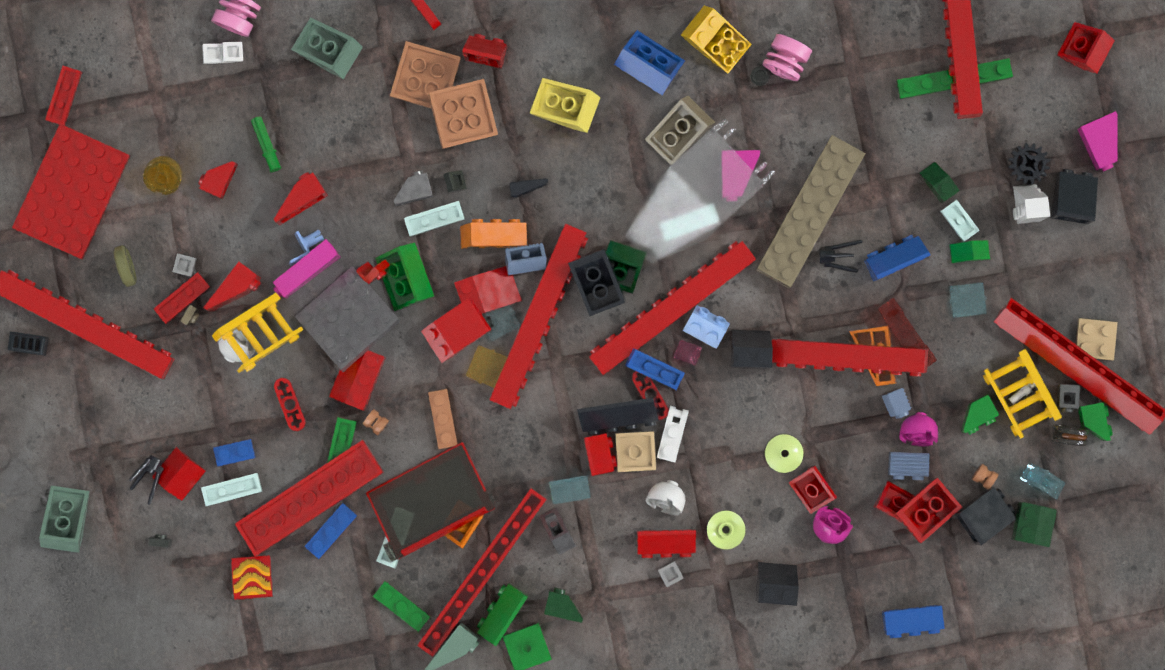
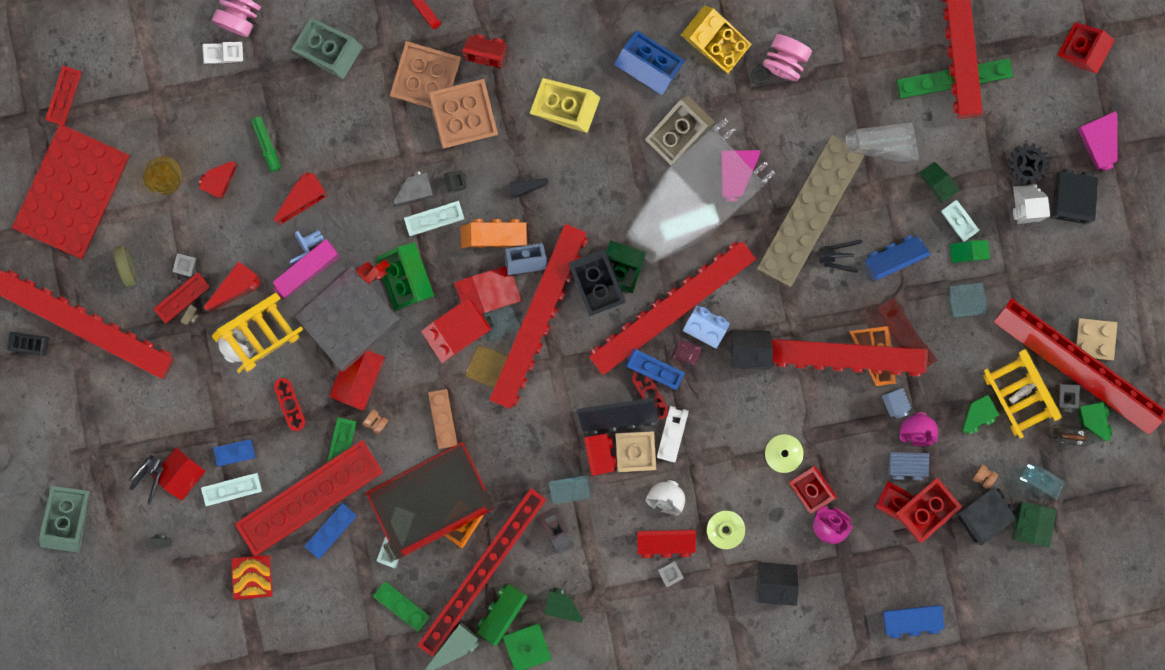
none -> clear slope [845,123,919,164]

